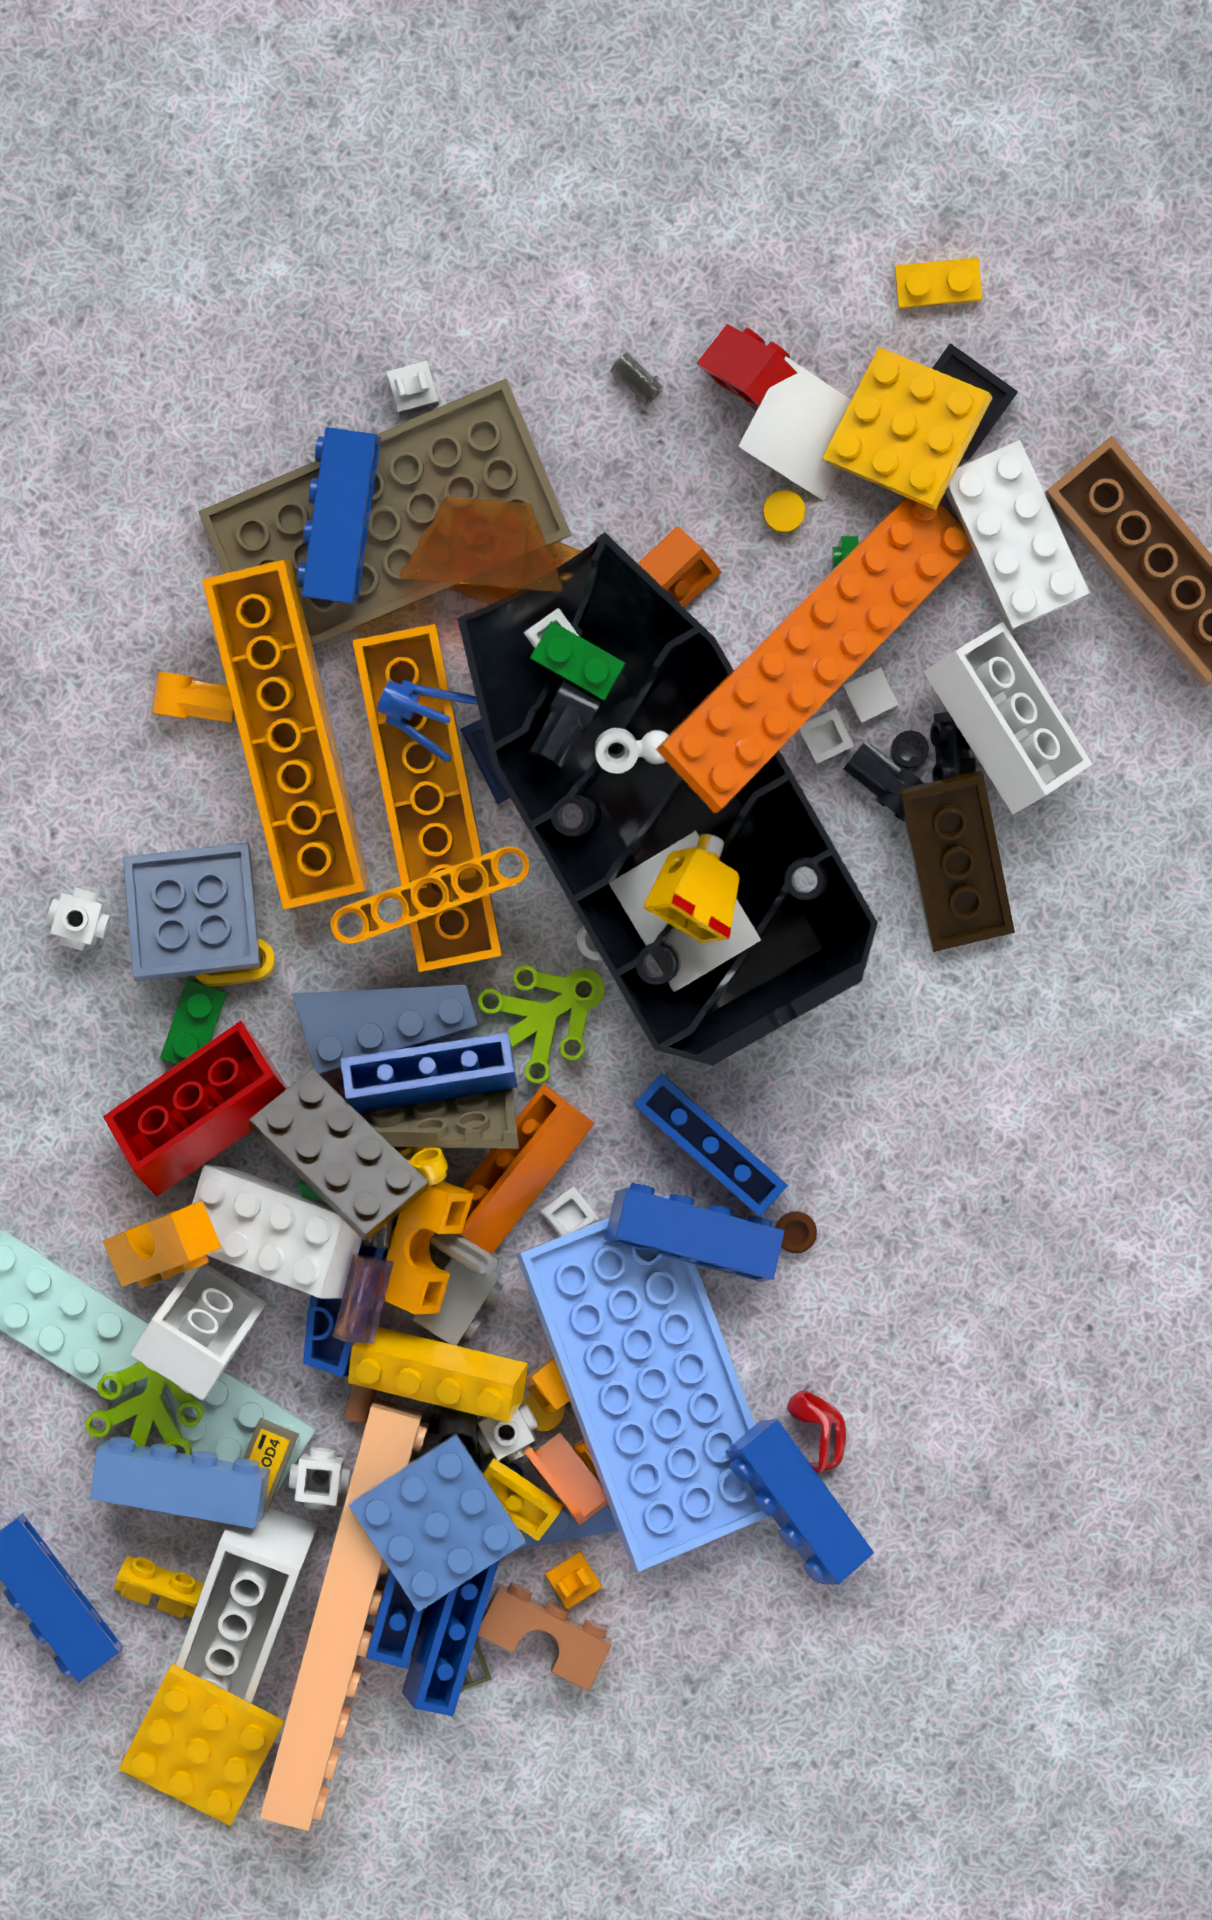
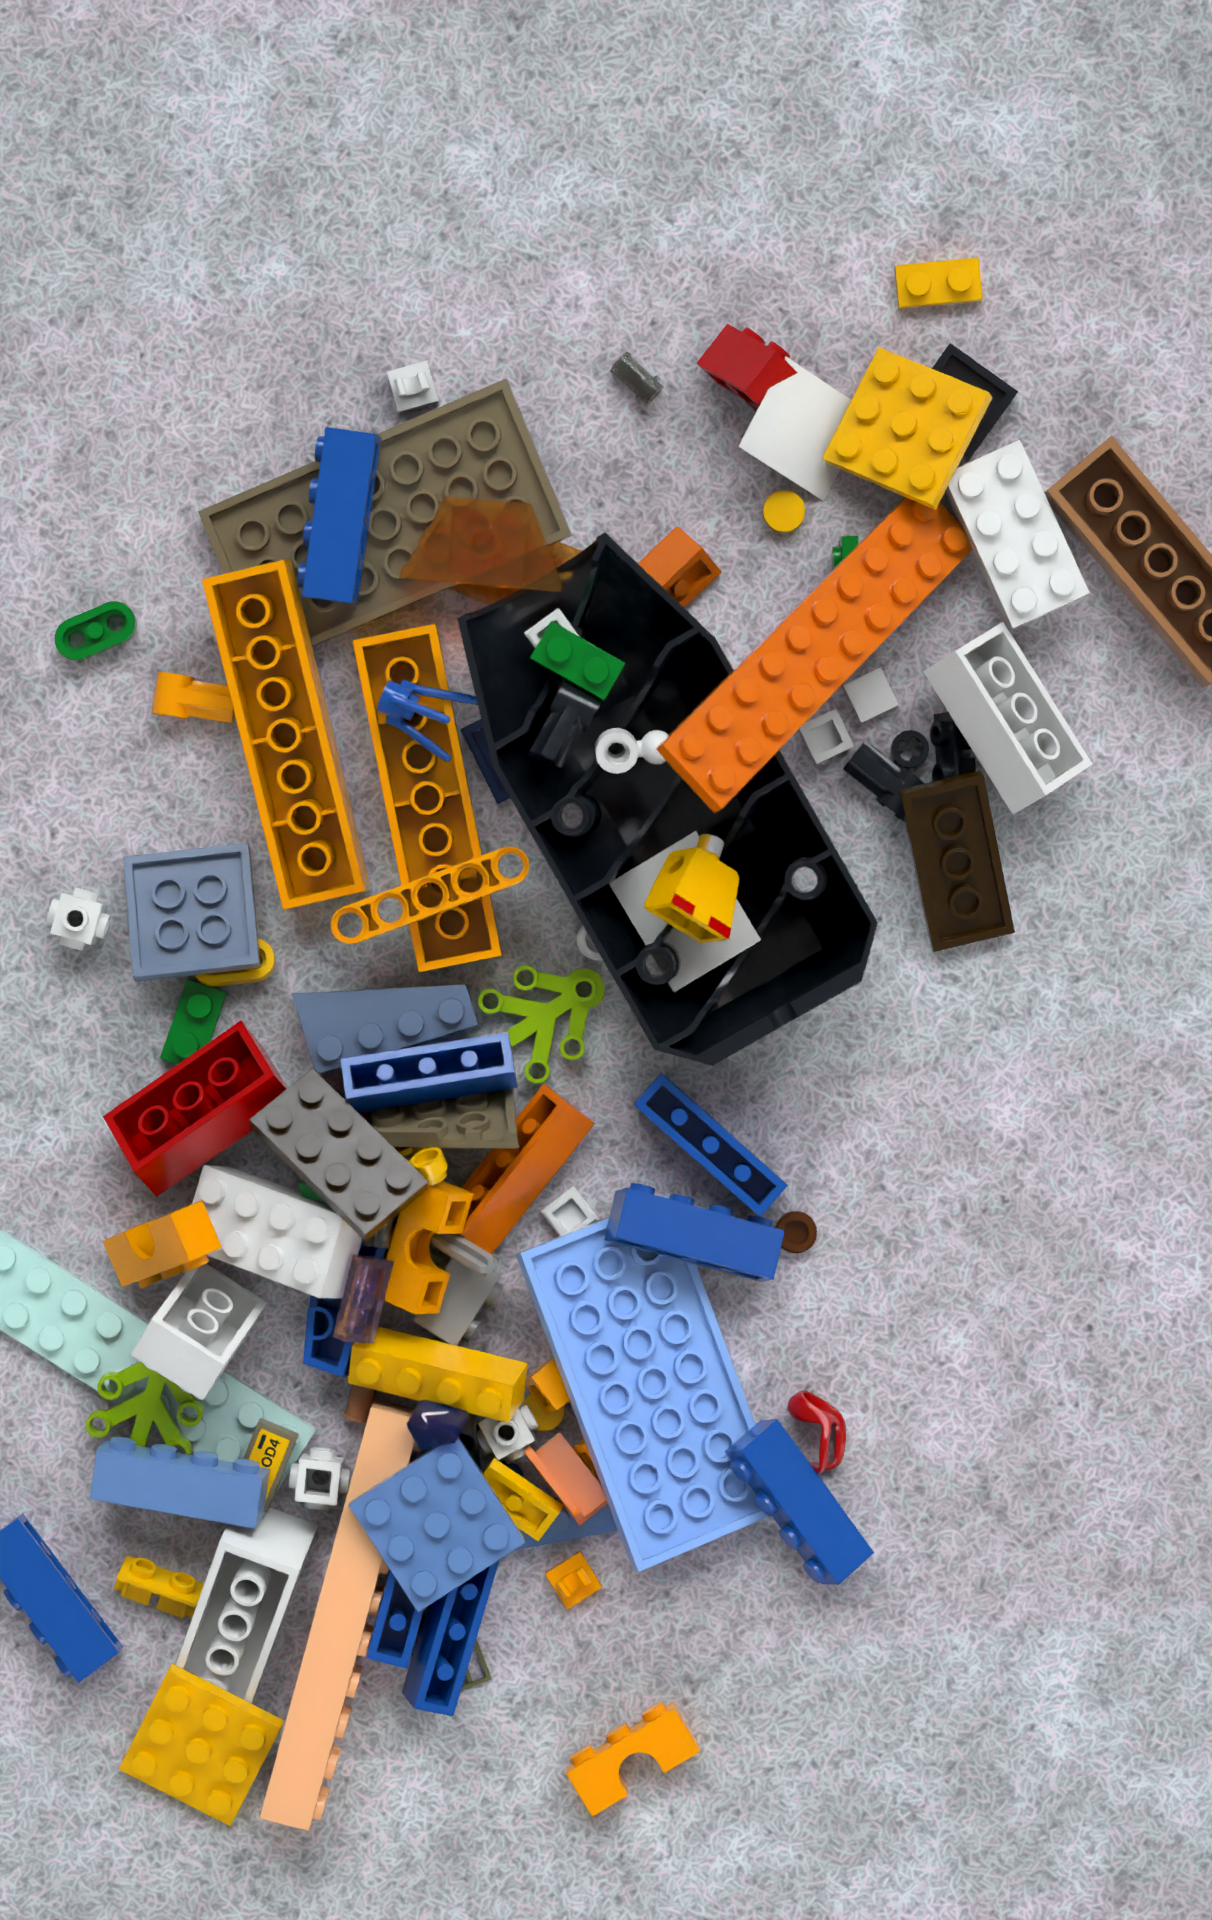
nougat arch [478,1582,612,1691] -> none
none -> green plate [55,601,137,661]
none -> clear blue slope [407,1400,469,1449]
none -> light orange arch [566,1701,700,1817]

